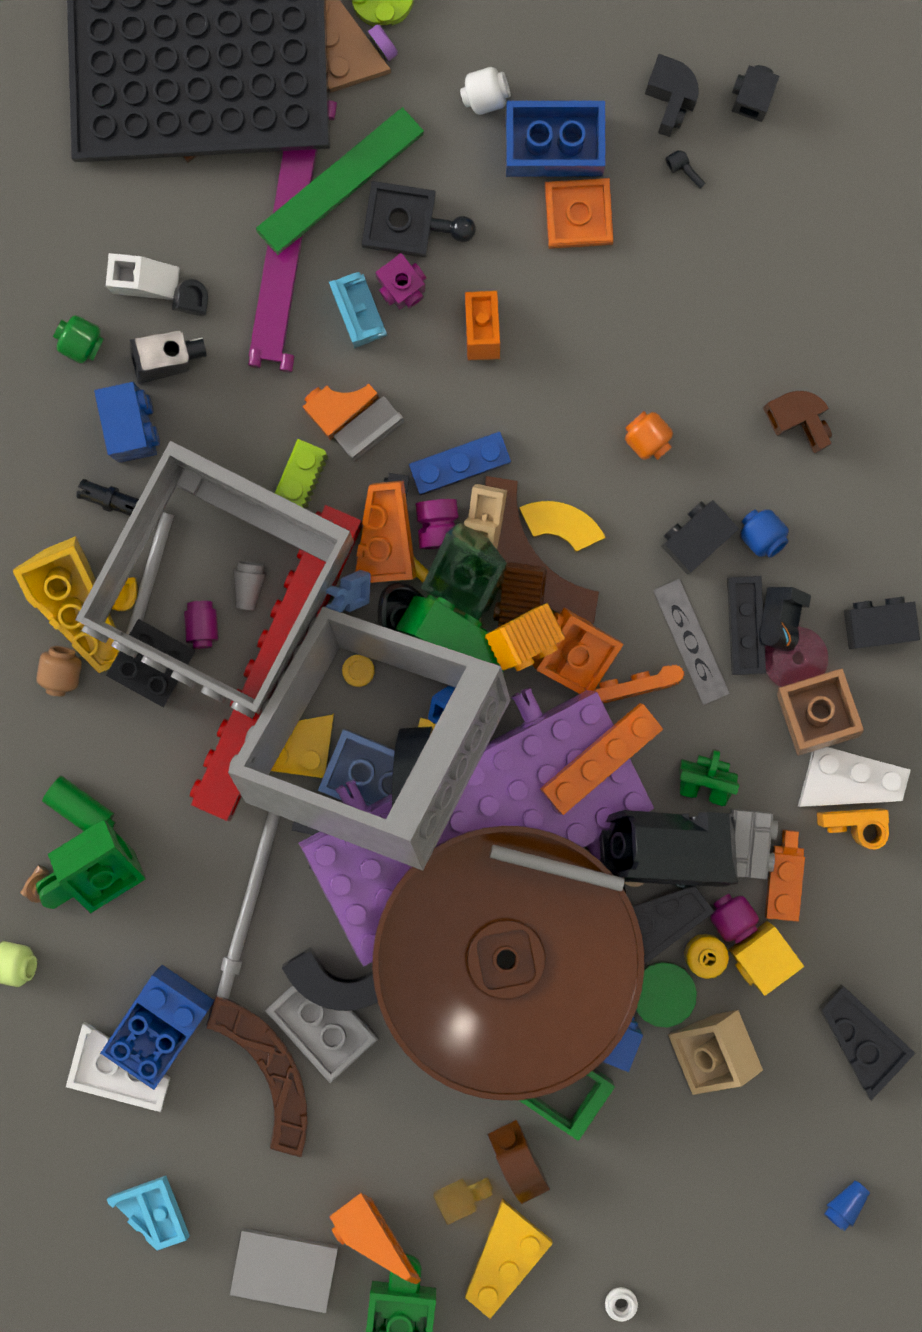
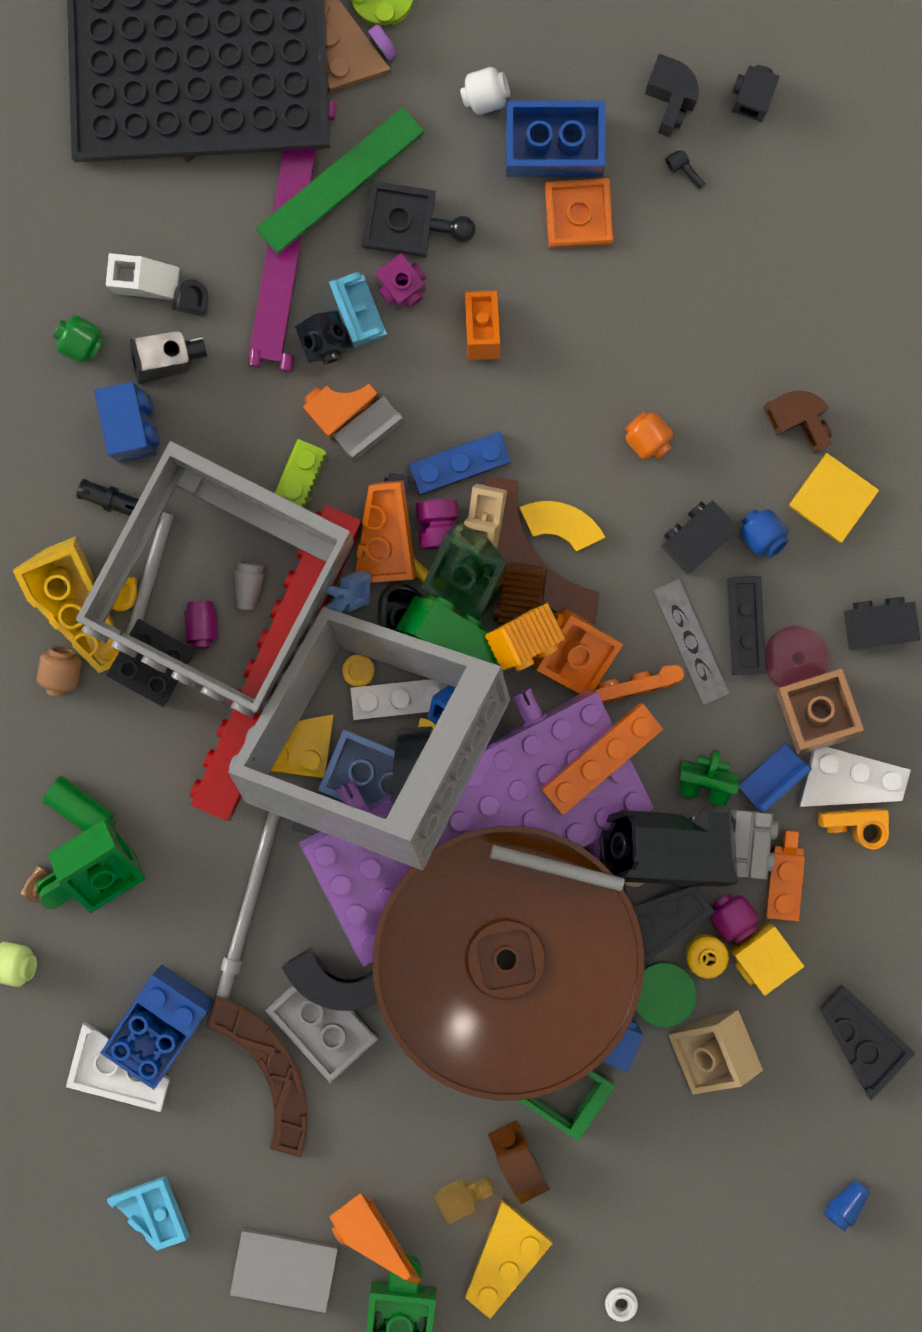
black leg [760,587,811,652] -> none
none -> black brick [295,310,352,365]
none -> white plate [350,679,448,720]
none -> blue panel [739,743,812,812]
none -> yellow tile [788,453,879,544]

